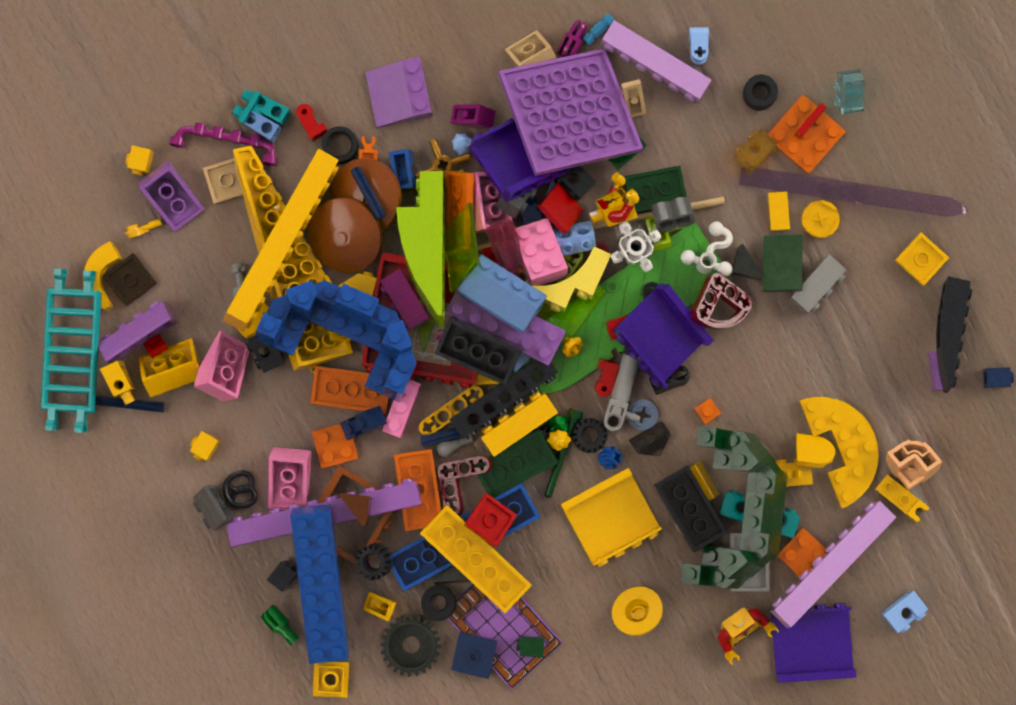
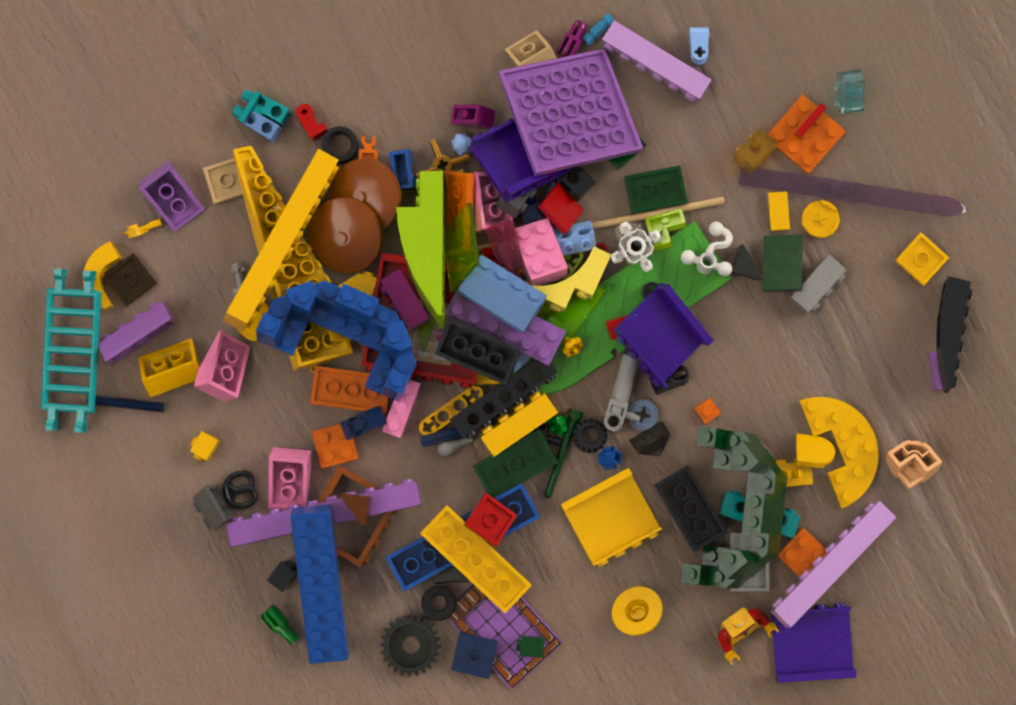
yellow torso [100,361,136,406] -> none
yellow brick [125,145,154,176] -> none
red plate [143,334,169,359] -> none
magenta bar [169,122,278,167] -> none
black brick [245,332,285,373] -> none
yellow piece [313,661,349,698] -> none
dark blue axle [351,166,386,220] -> none
black tyre [355,543,394,580] -> none
yellow slope [362,591,397,621] -> none
medium lavender slope [365,57,432,128] -> none
orange plate [394,449,441,531] -> none
dark red beam [438,456,493,516] -> none
yellow piece [546,429,571,451] -> none
torso [589,172,639,227] -> none
red leg [594,358,619,397] -> none
tan slope [621,79,646,118] -> none
dark grey brick [651,197,695,232] -> none
yellow tile [690,461,720,501] -> none
dark red beam [691,273,752,330] -> none
black tyre [742,74,778,111] -> none
yellow plate [875,474,929,523] -> none
light blue brick [880,590,928,633] -> none
dark blue brick [983,367,1014,388] -> none

